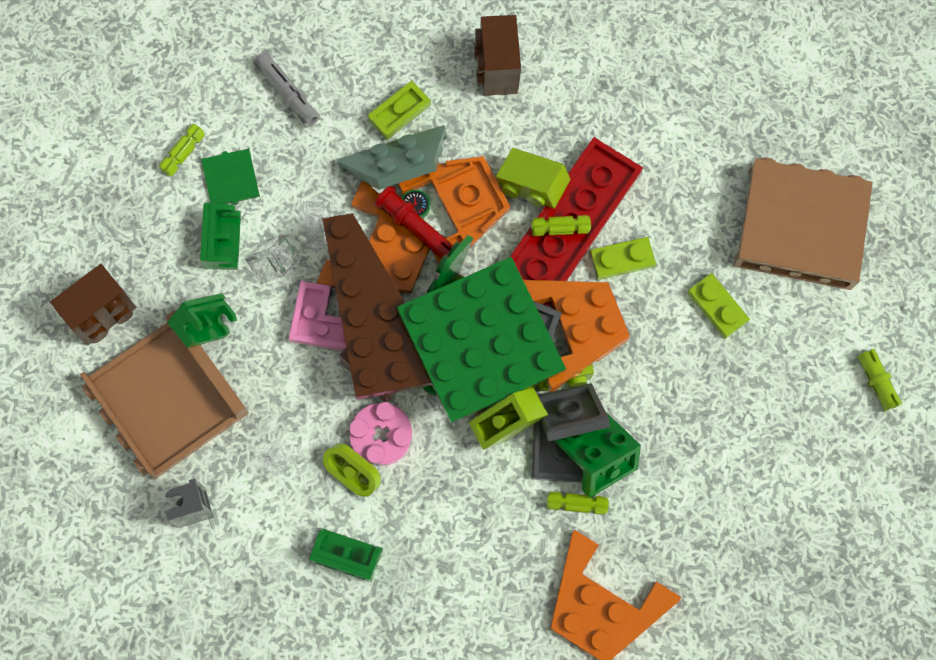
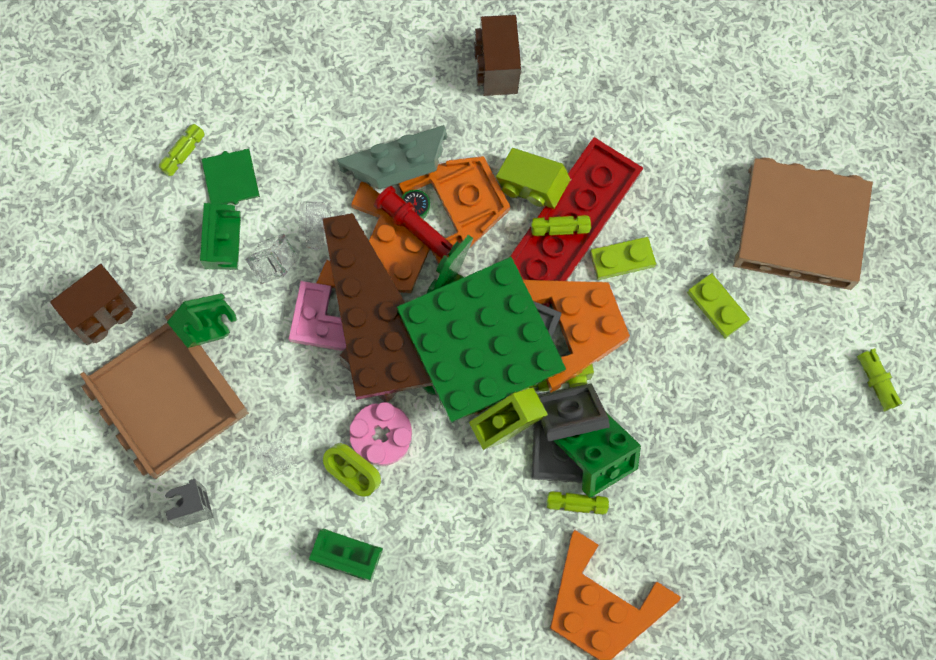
light grey pin [253,52,320,127] -> none
lime plate [367,80,431,140] -> none

